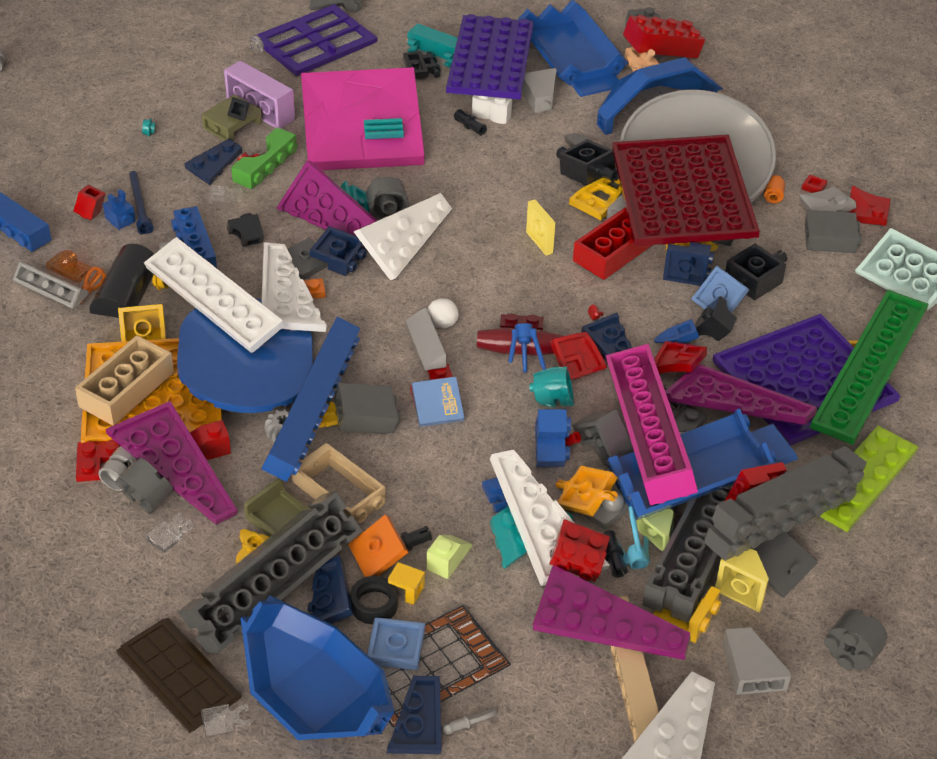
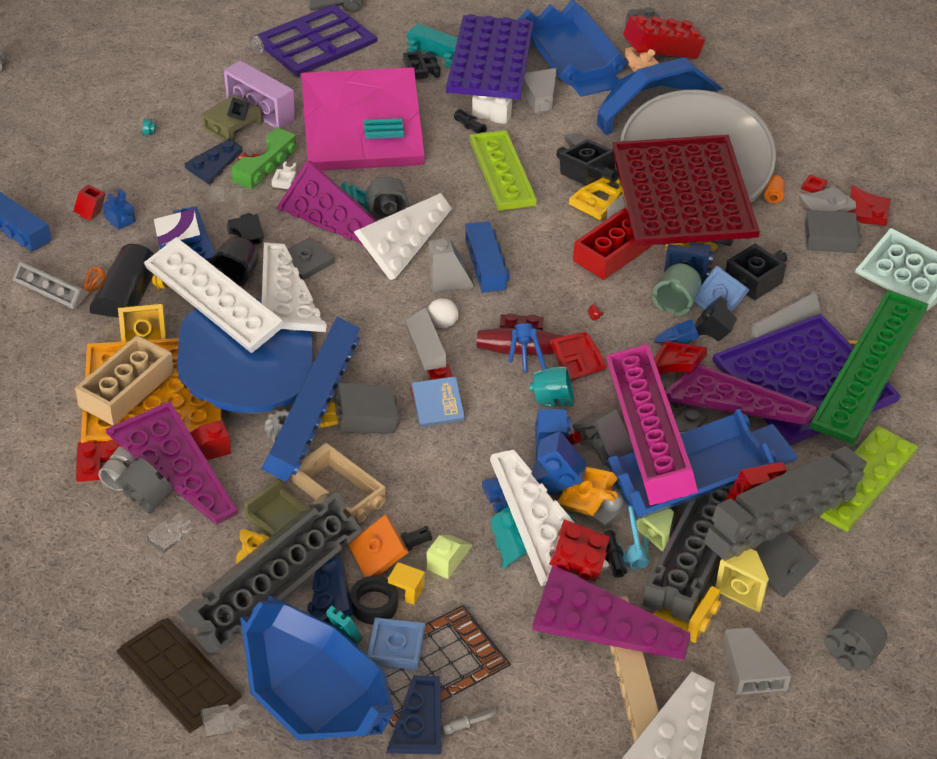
clear orange tile [46,250,92,283] -> none
dark blue piece [129,171,154,235] -> none
orange plate [303,278,326,299] -> none
dark blue plate [309,226,367,276] -> none
light yellow tile [526,199,555,256] -> none
dark blue wing [581,312,632,360] -> none
none -> tile [154,209,202,250]
none -> black cylinder [209,237,259,286]
none -> white plate [272,161,296,189]
none -> teal tile [326,605,363,644]
none -> light grey slope [429,239,474,292]
none -> blue brick [465,221,510,293]
none -> lime plate [469,130,537,211]
none -> blue brick [532,431,586,495]
none -> sand green cylinder [652,263,701,316]
none -> light grey slope [750,292,821,340]

